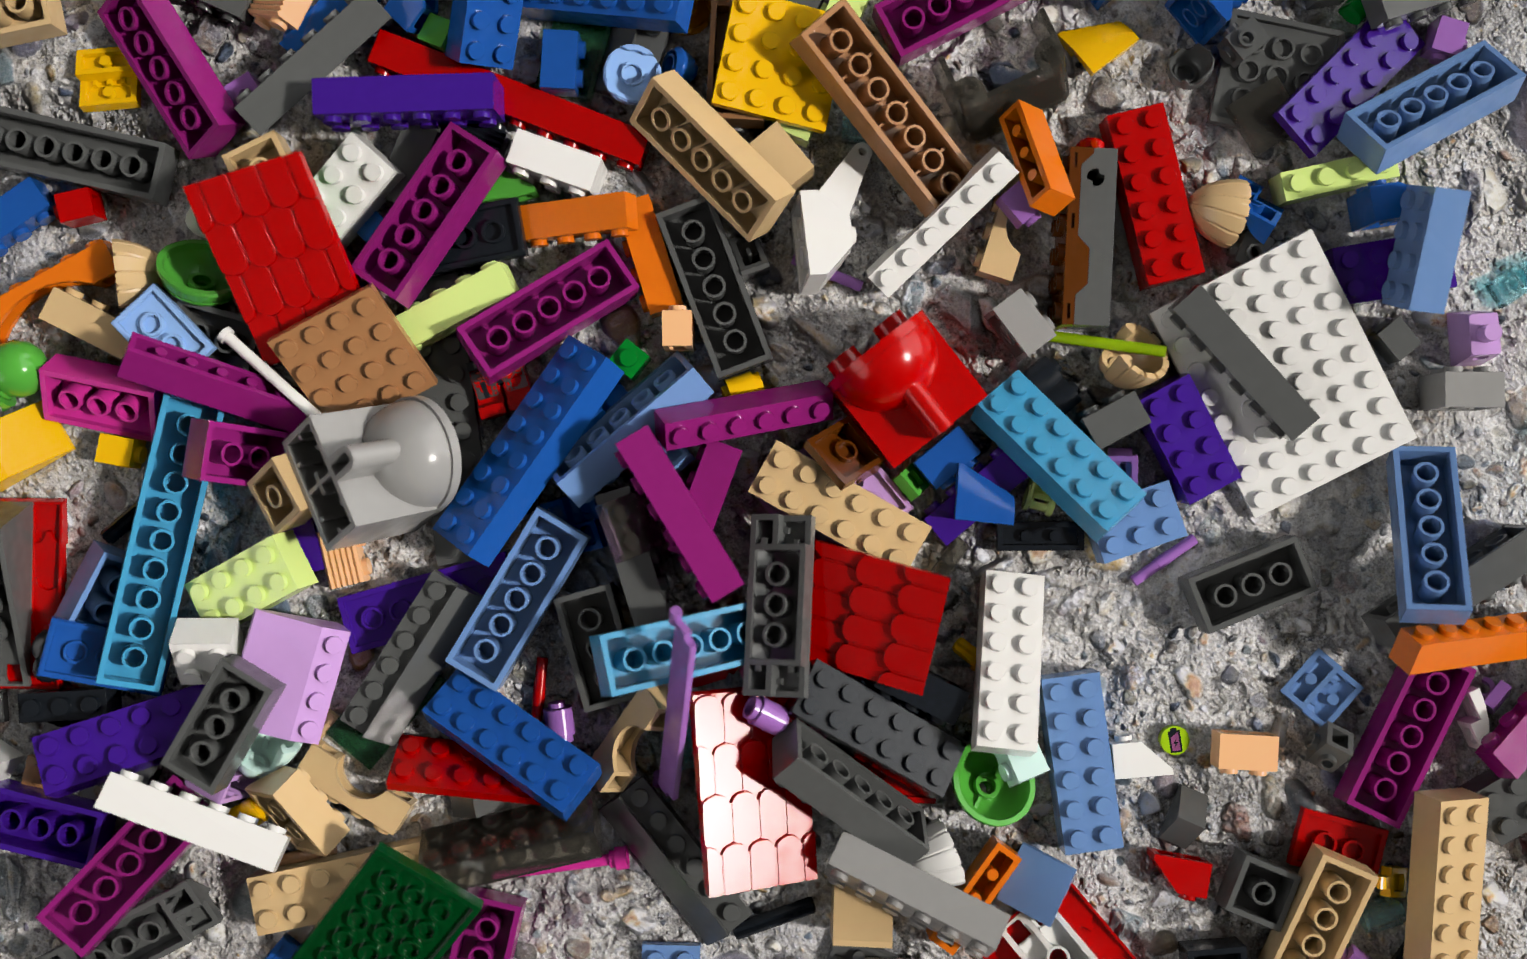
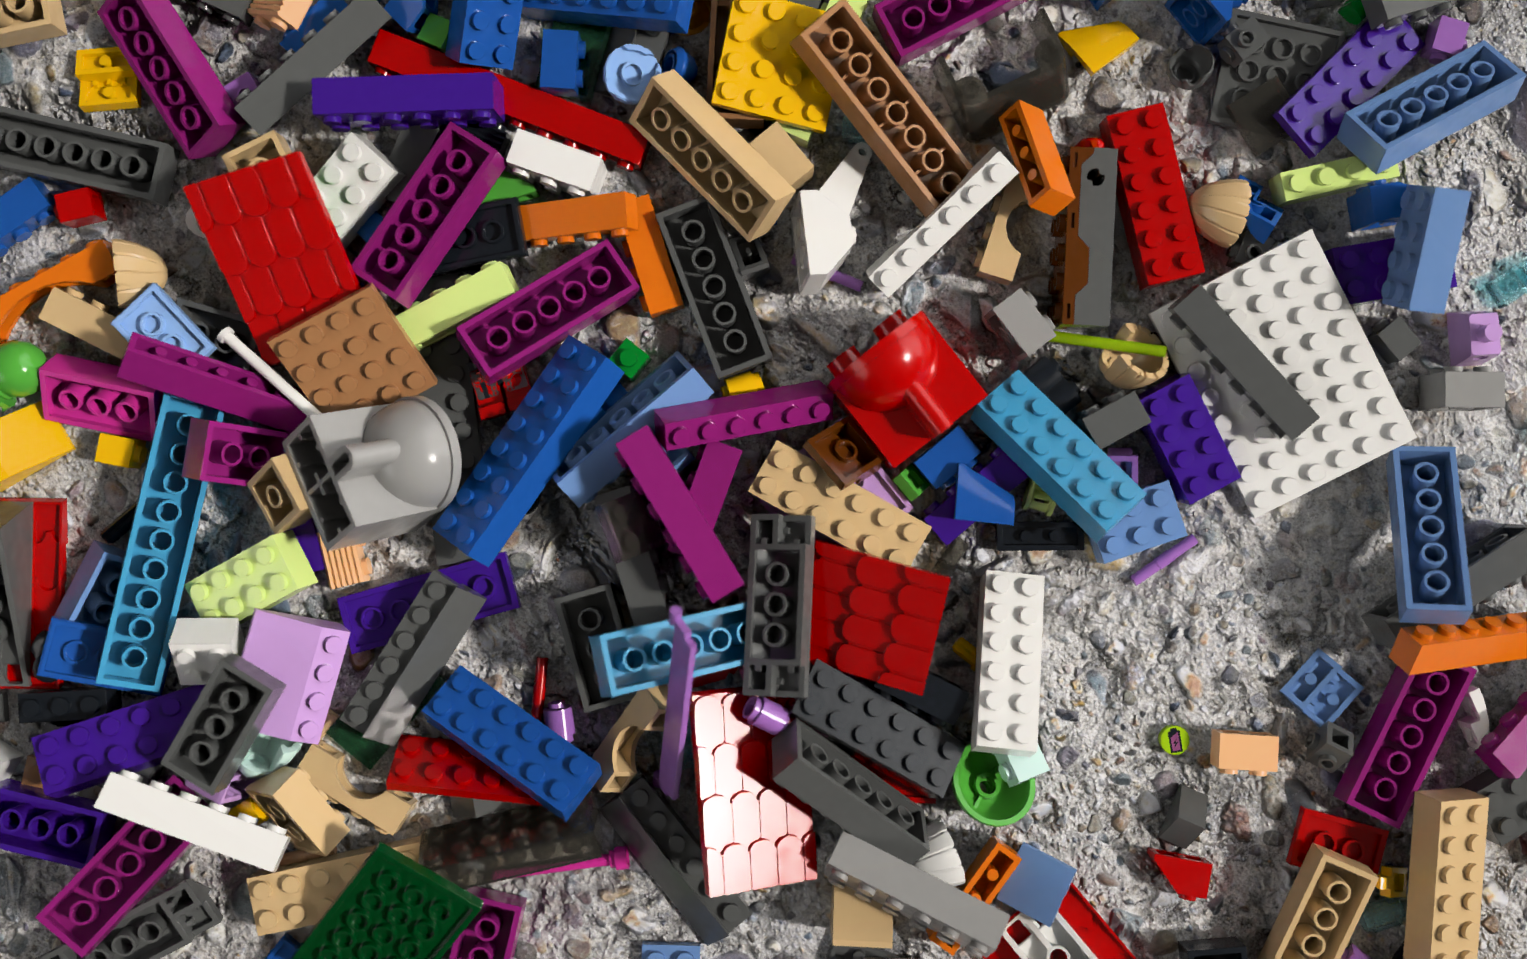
bright green hat [156,239,234,306] -> none
medium blue brick [445,507,592,692] -> none
blue slope [539,493,609,552] -> none
light nougat brick [662,305,695,352] -> none
black axle [733,897,816,940] -> none
medium lavender brick [995,180,1042,230] -> none
medium blue brick [1039,668,1124,855] -> none
white slope [1109,734,1174,780] -> none
dark grey brick [1178,535,1319,634] -> none
dark grey brick [1214,847,1302,932] -> none
medium lavender tile [1482,677,1512,715] -> none

